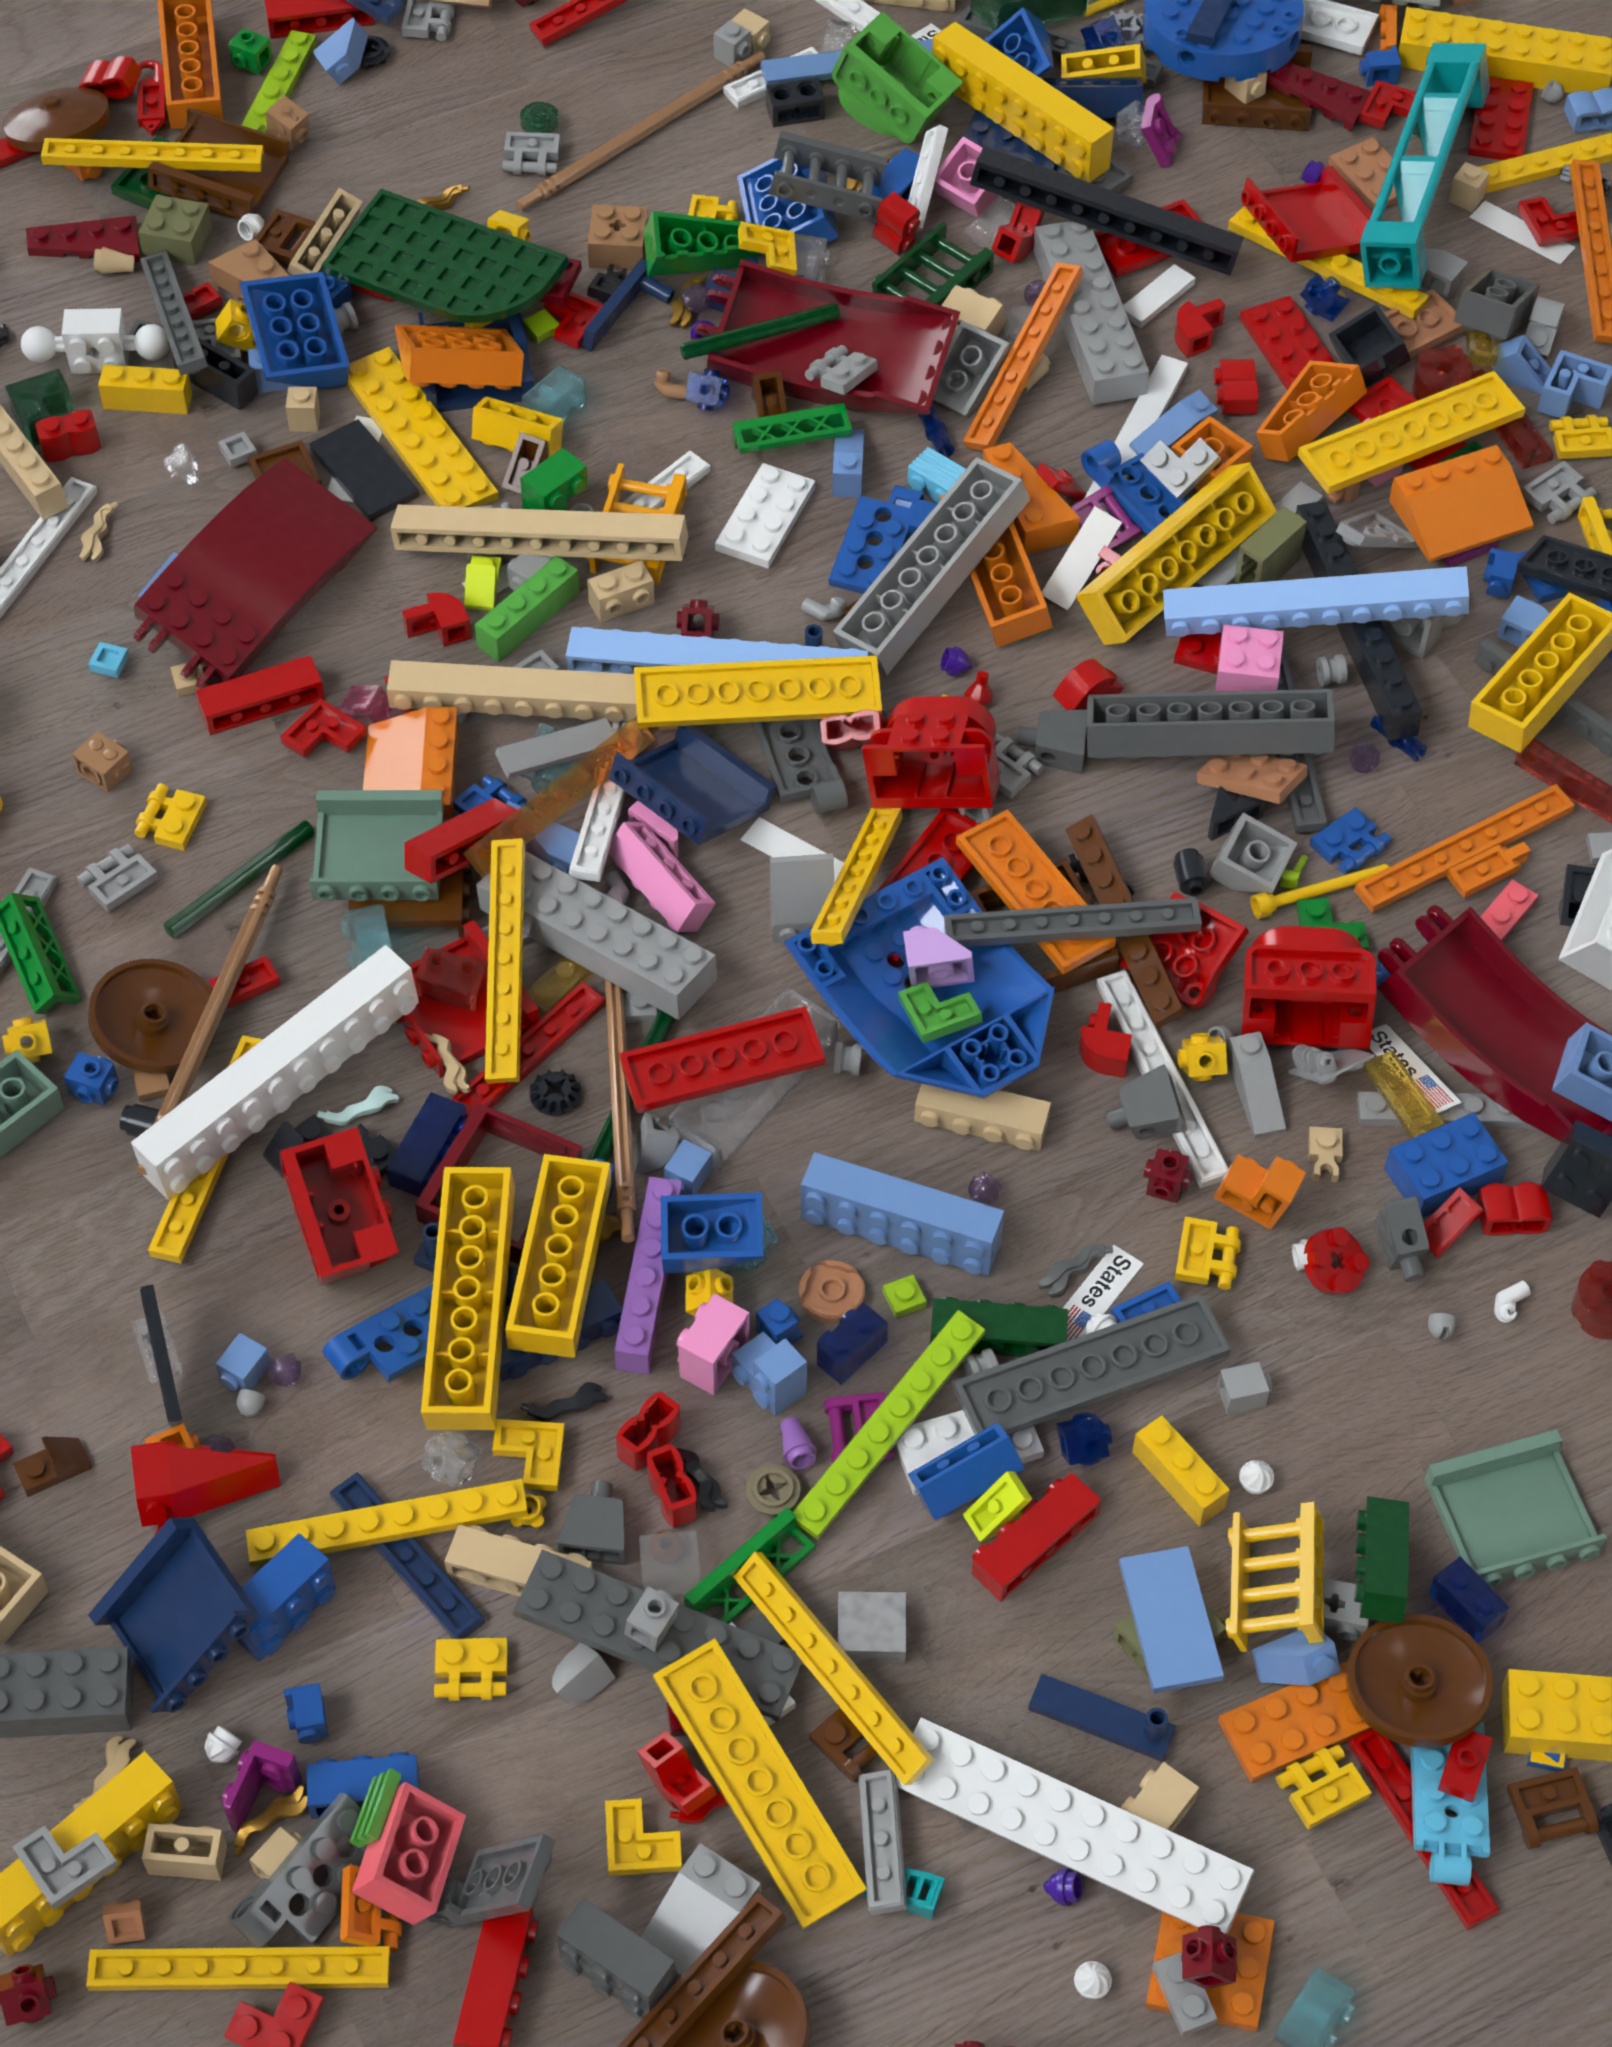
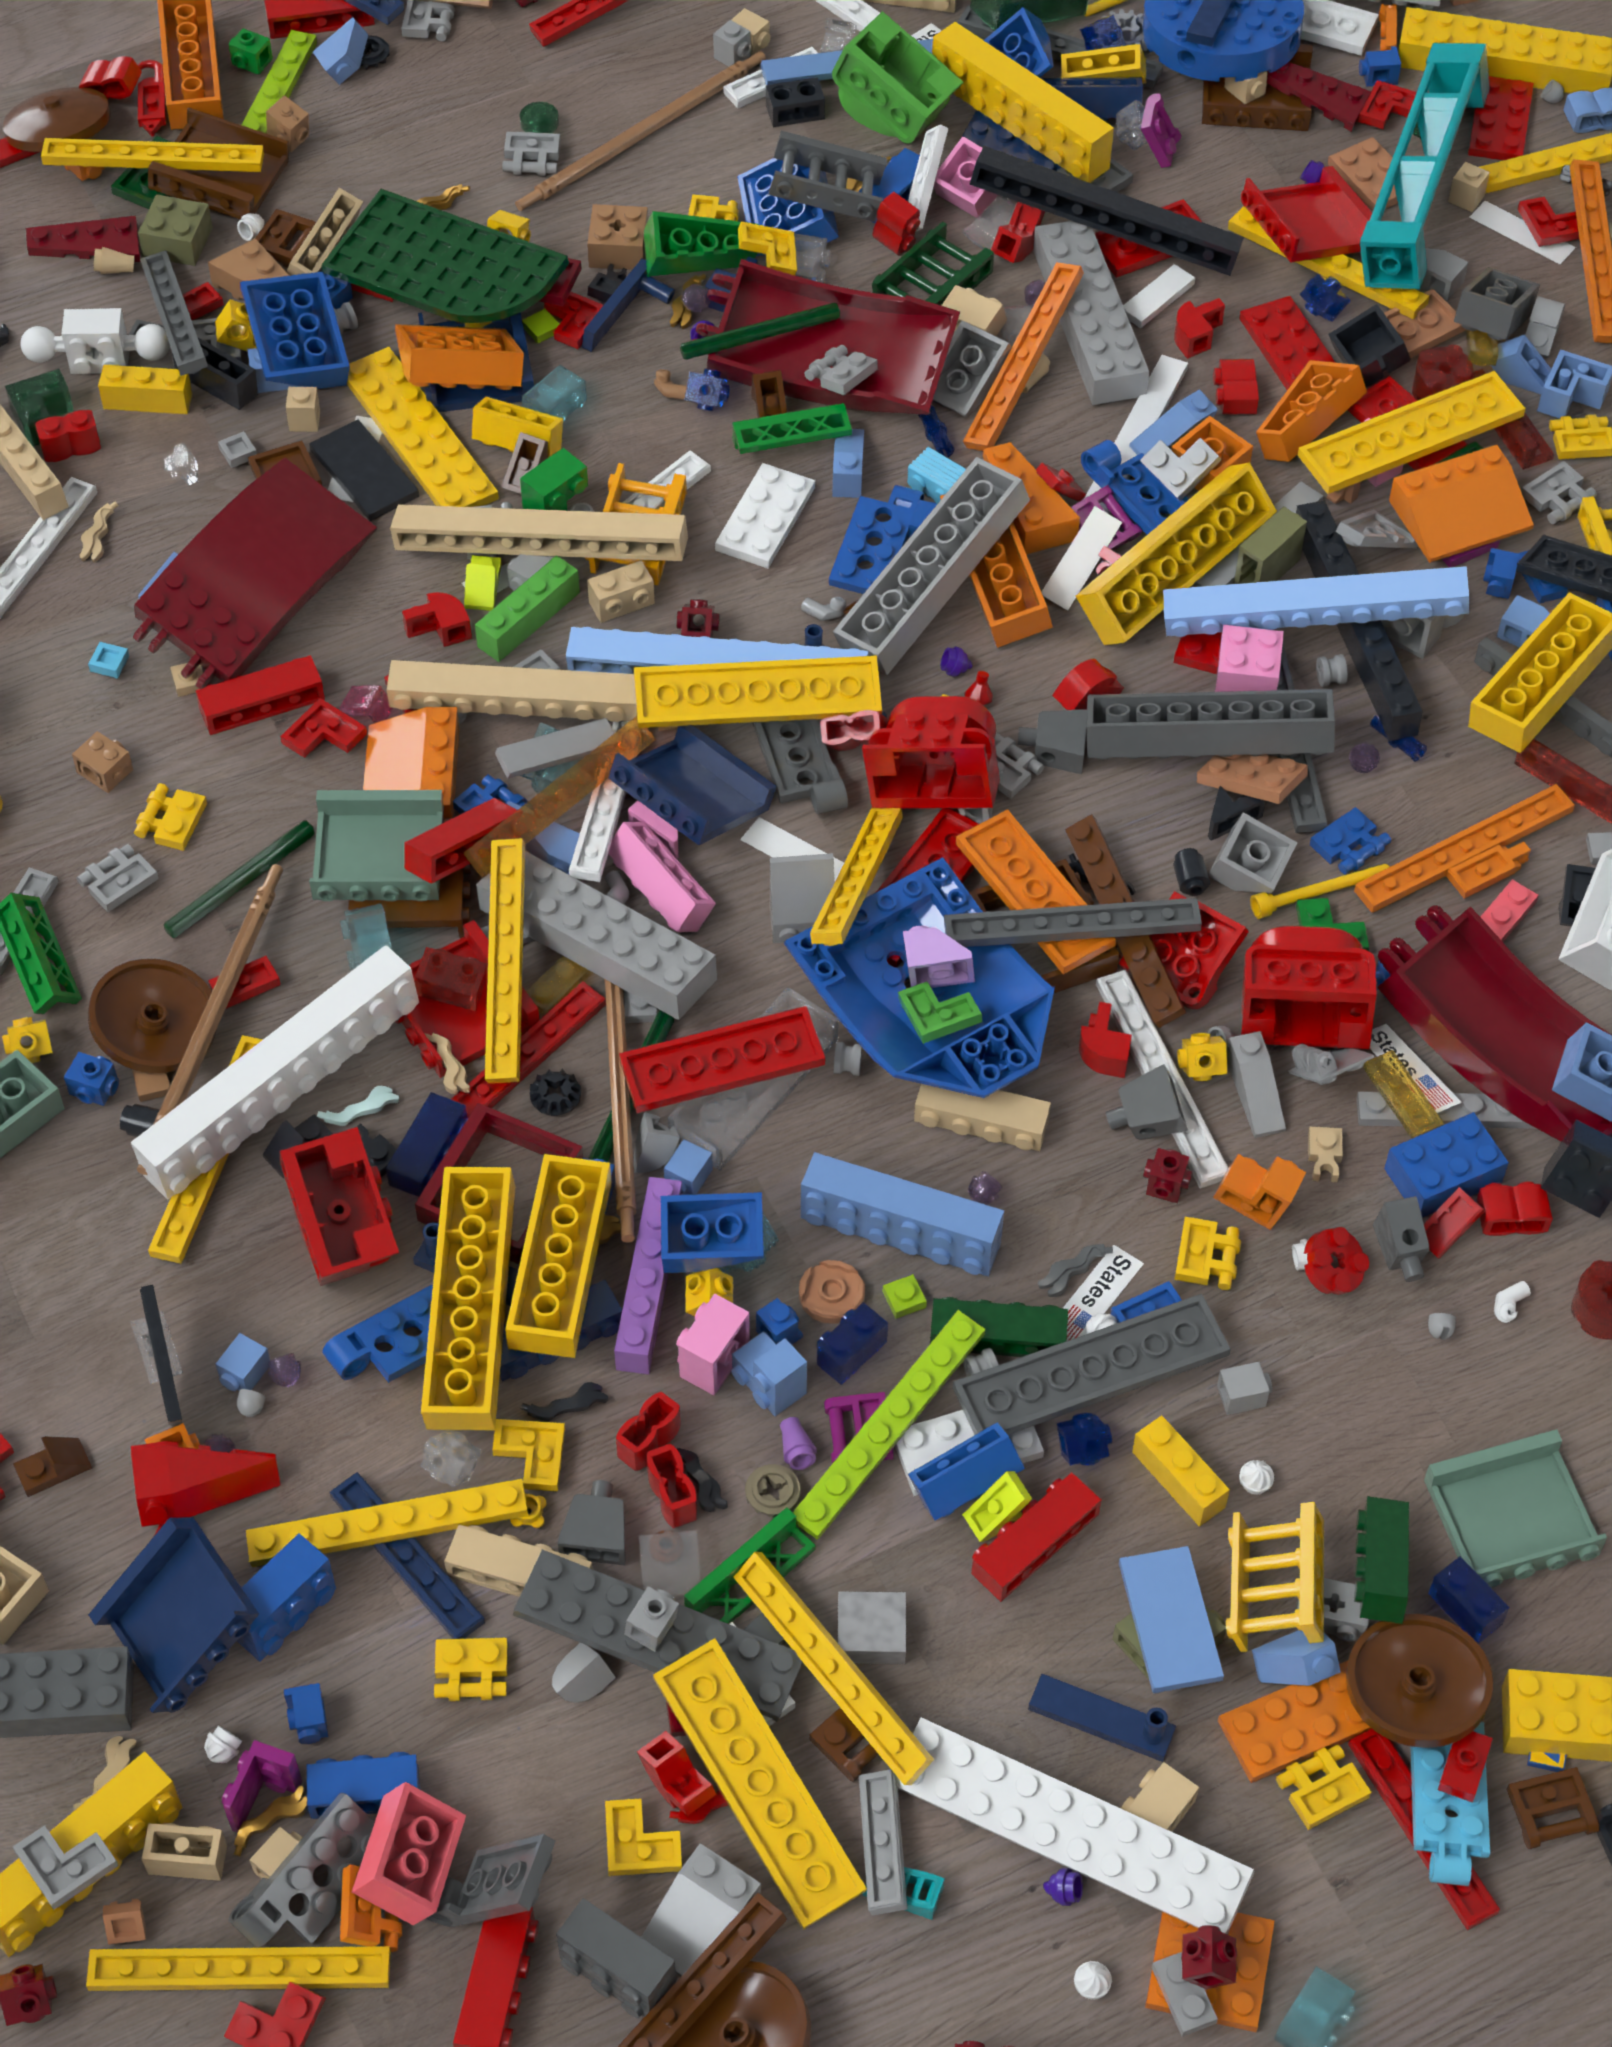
bright green tile [350,1768,402,1848] -> none
lime hand [1280,855,1308,889] -> none

